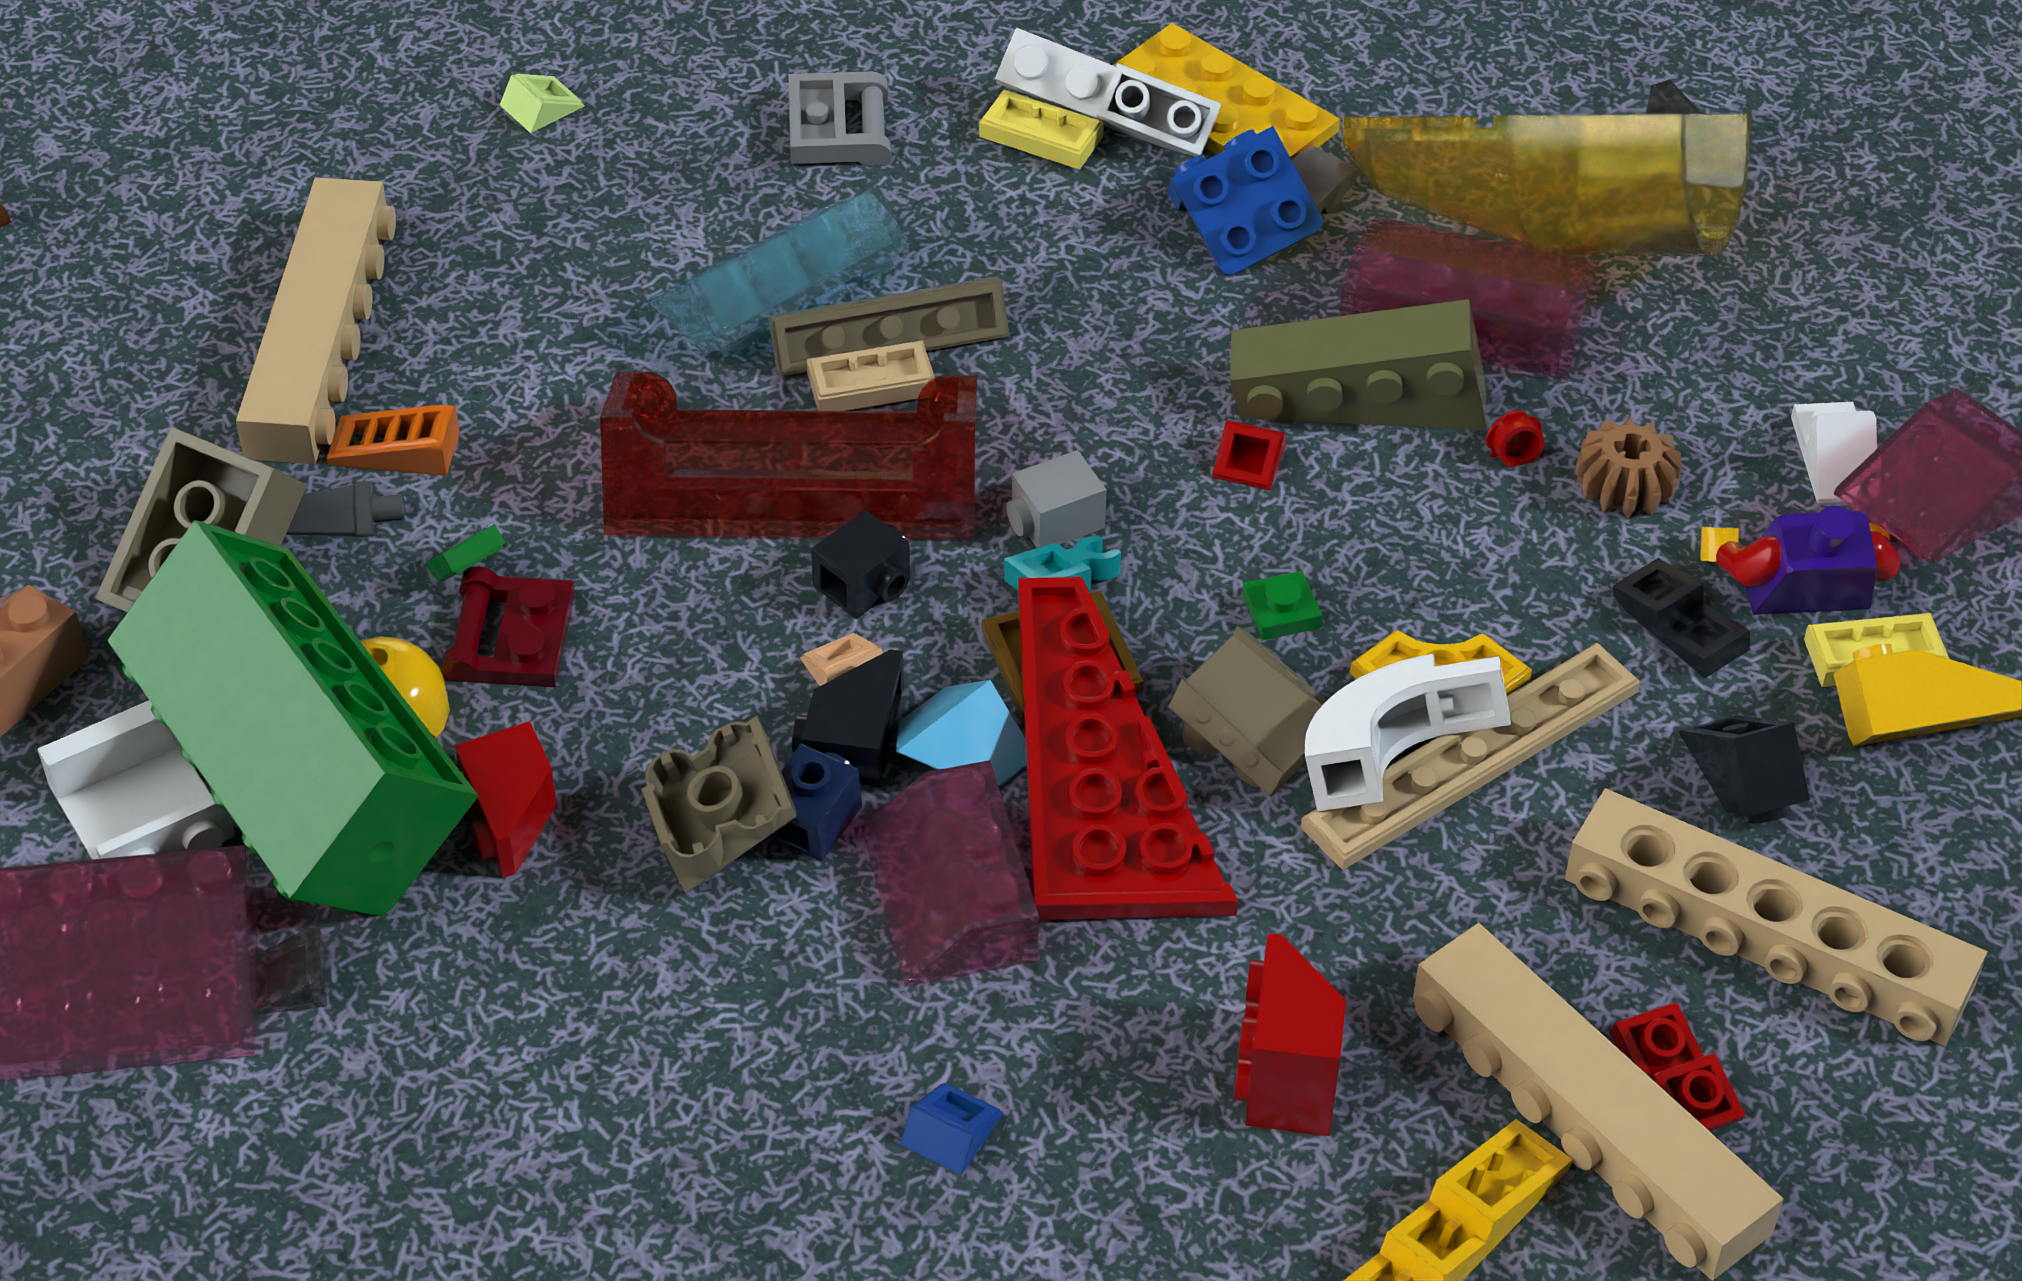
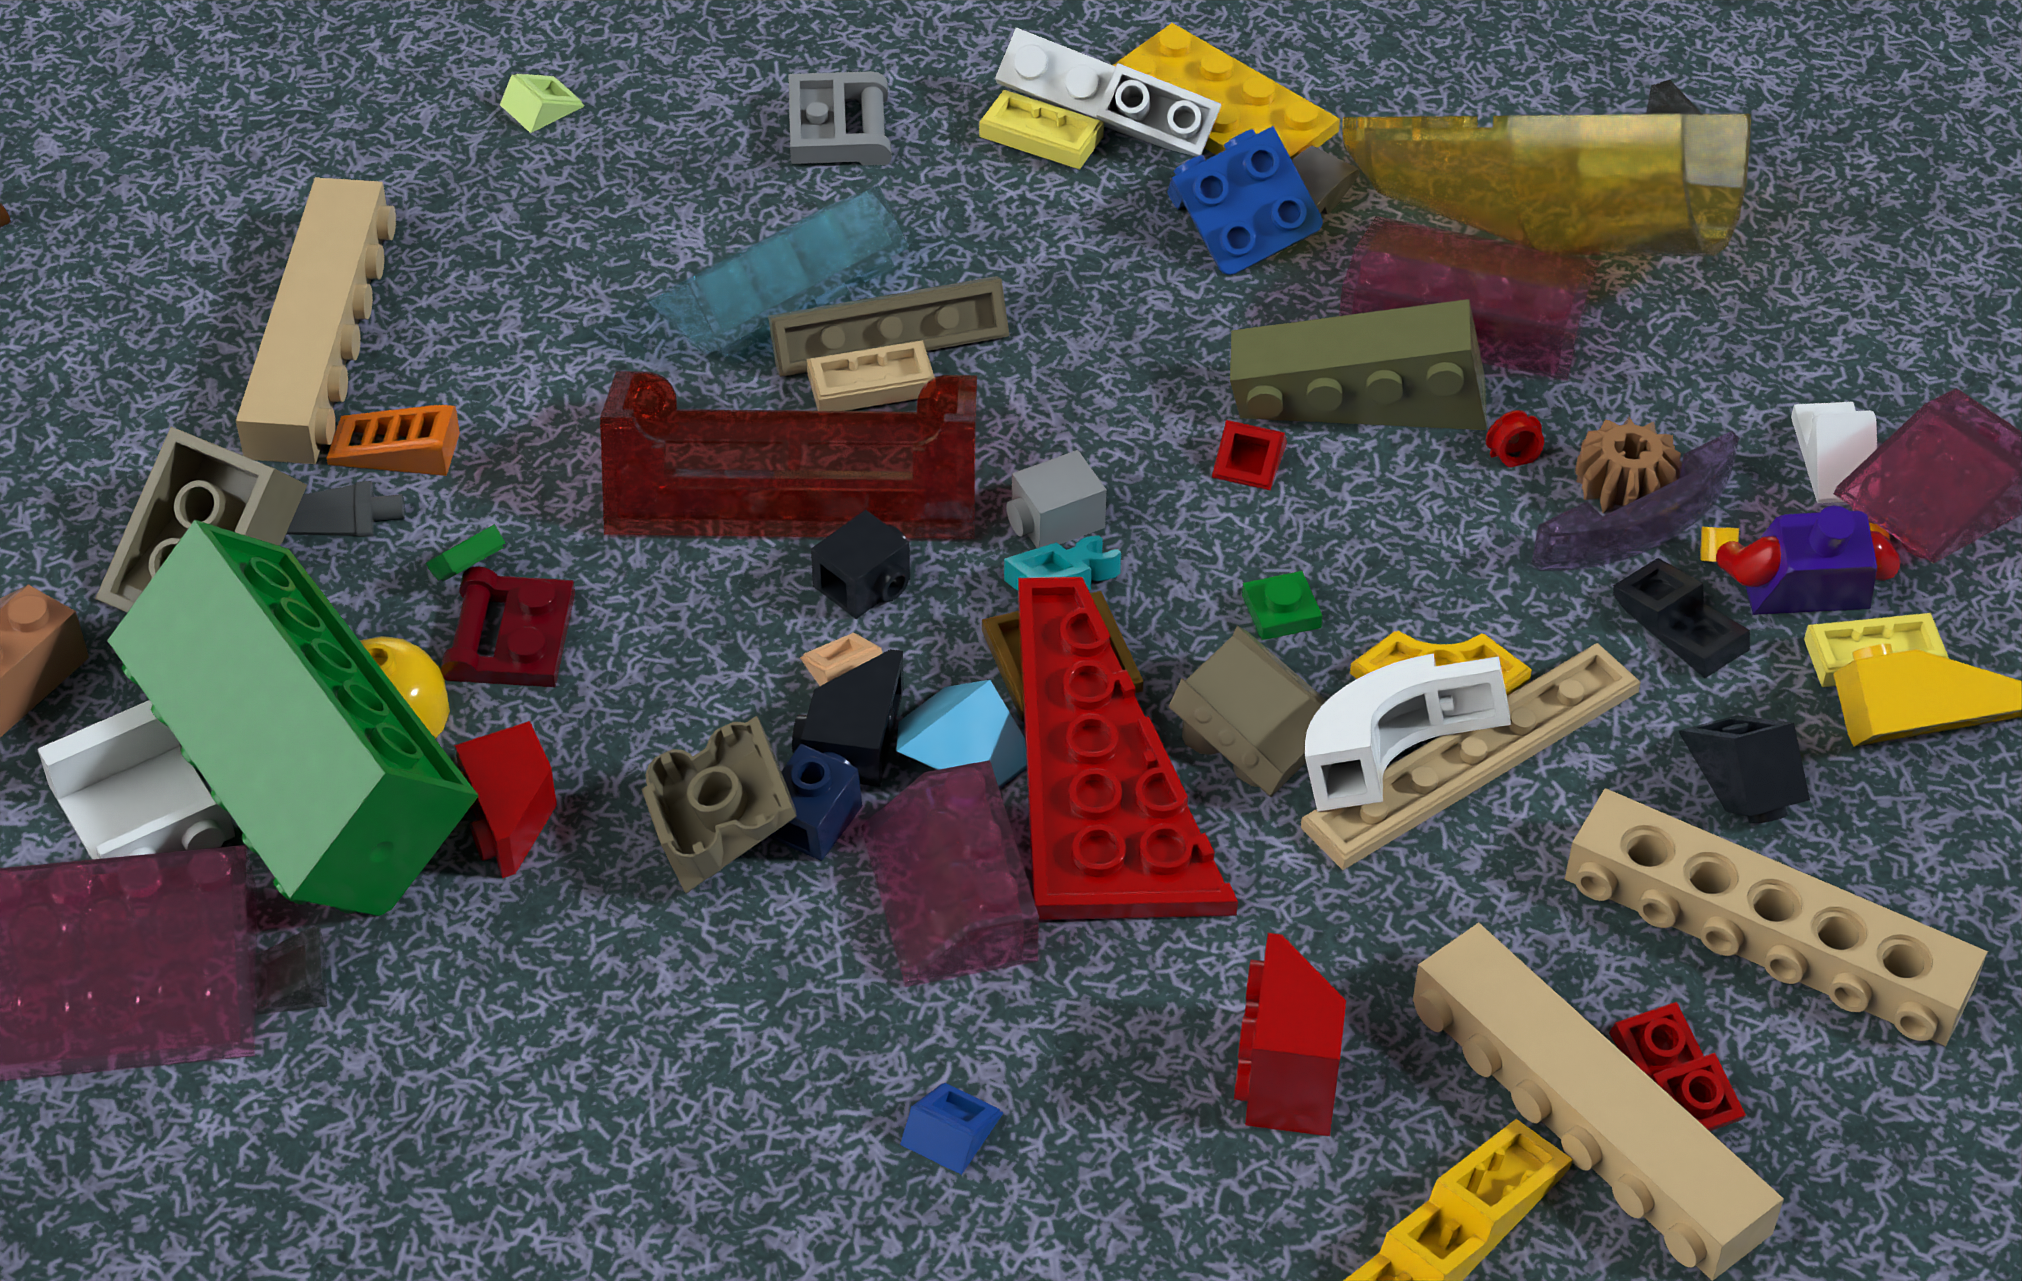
none -> clear purple slope [1532,431,1740,571]

